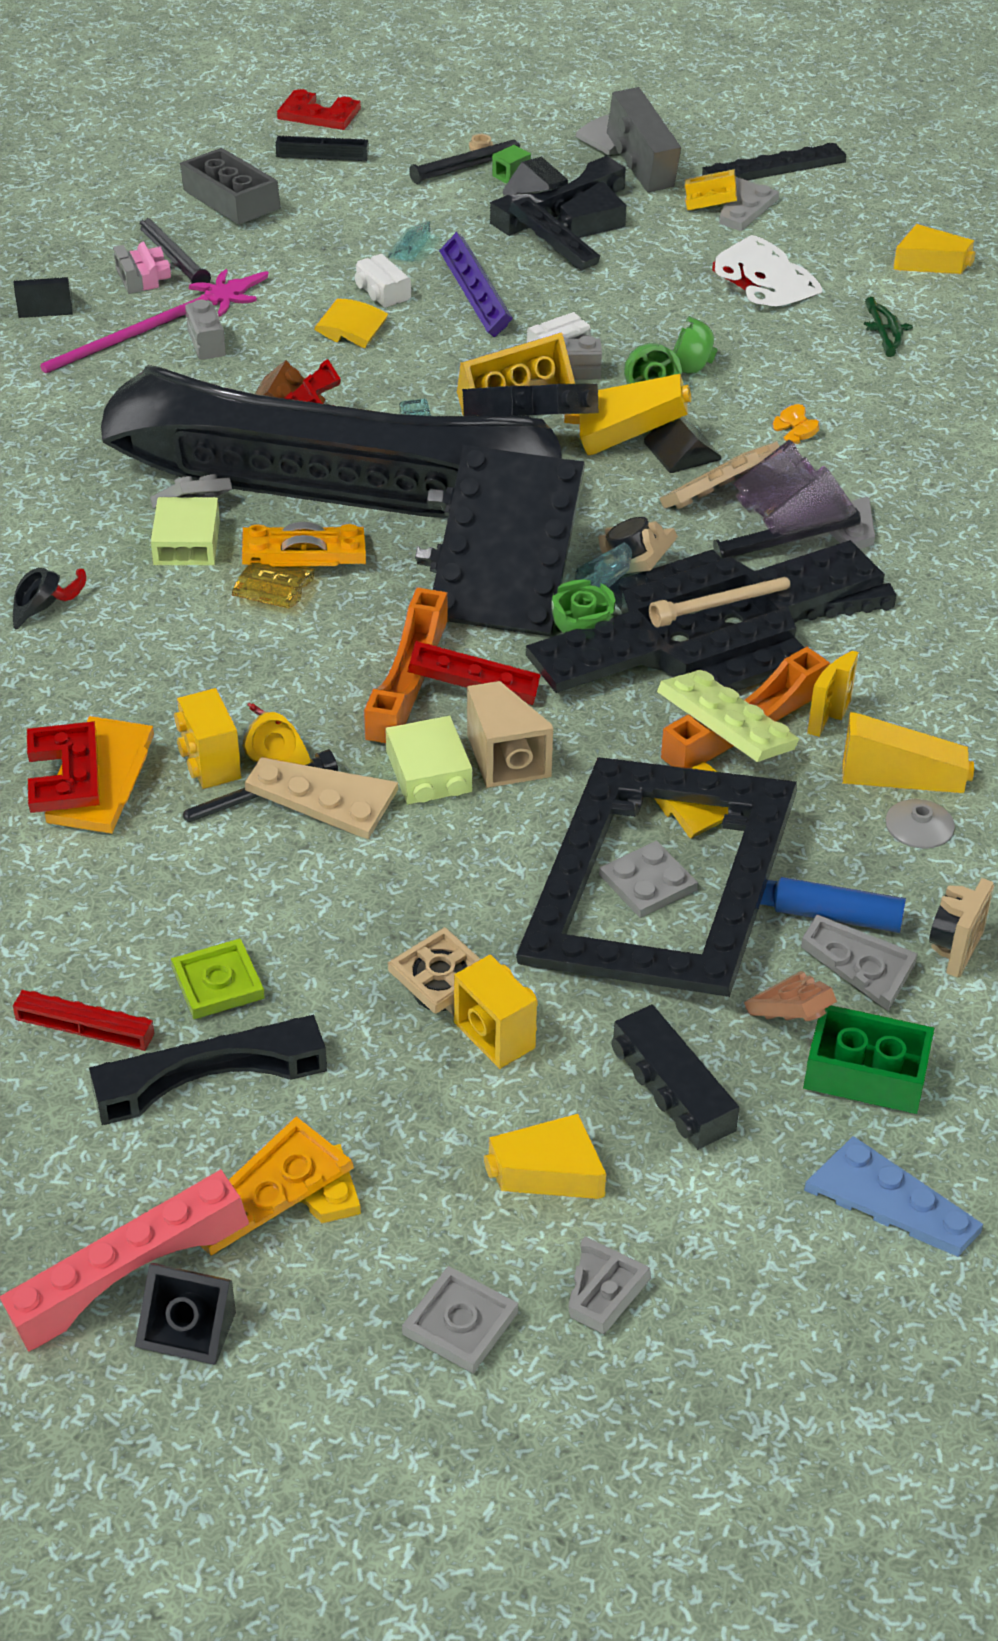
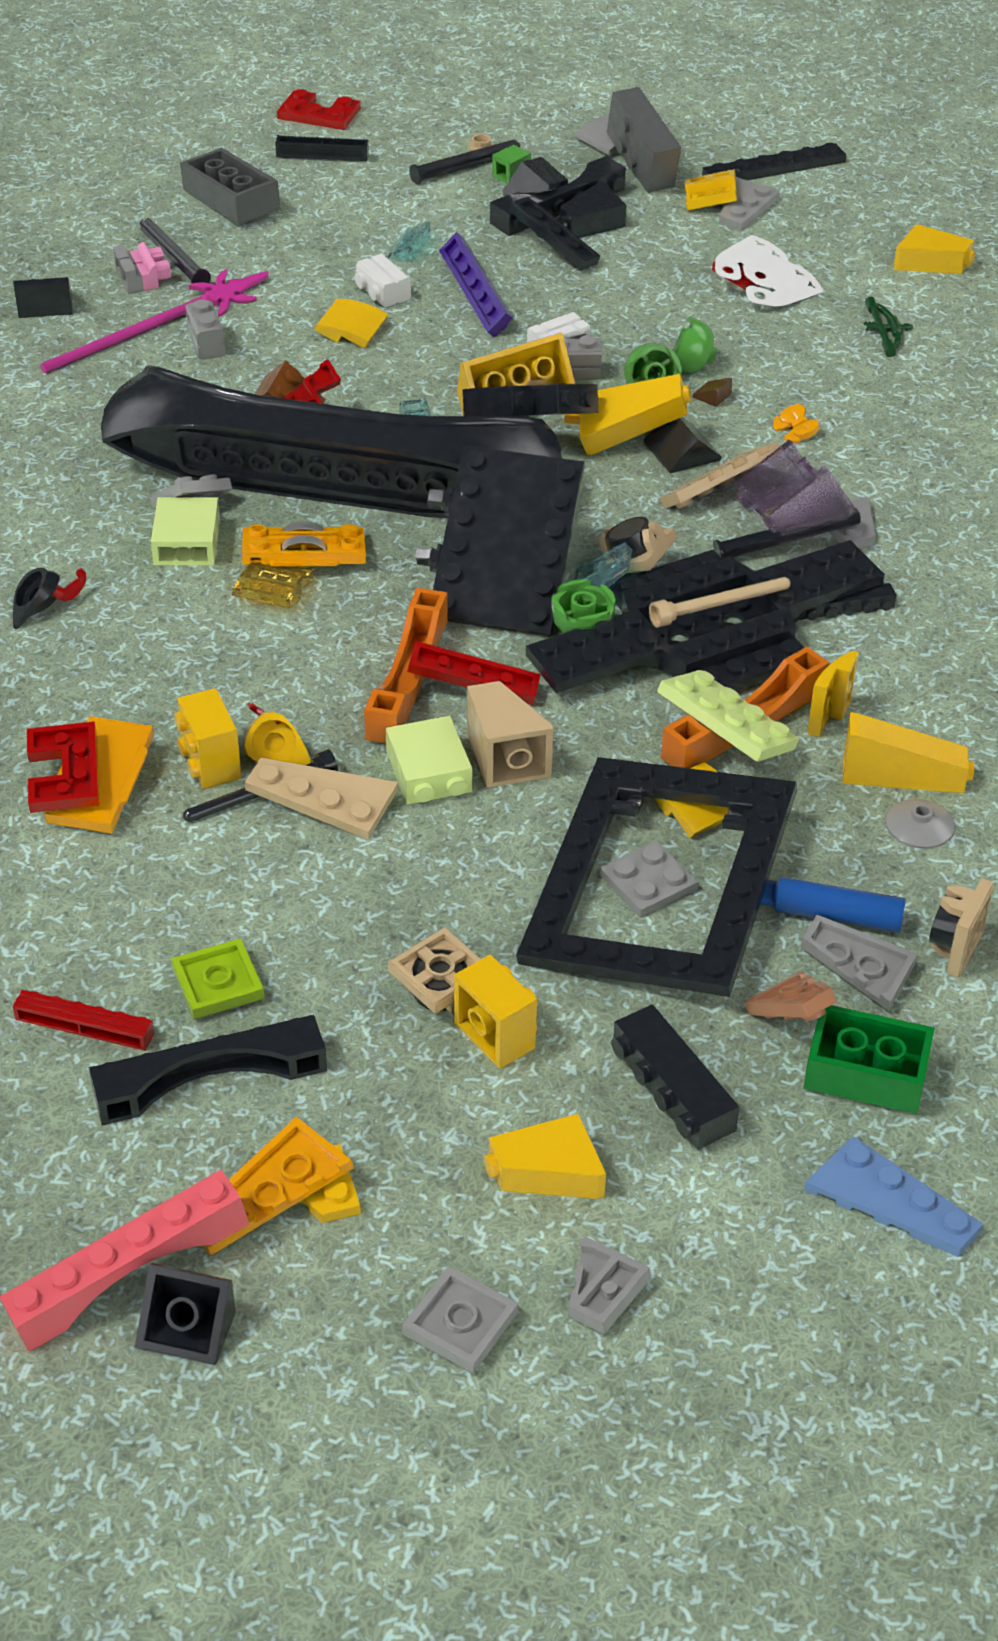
none -> reddish brown slope [692,378,732,407]

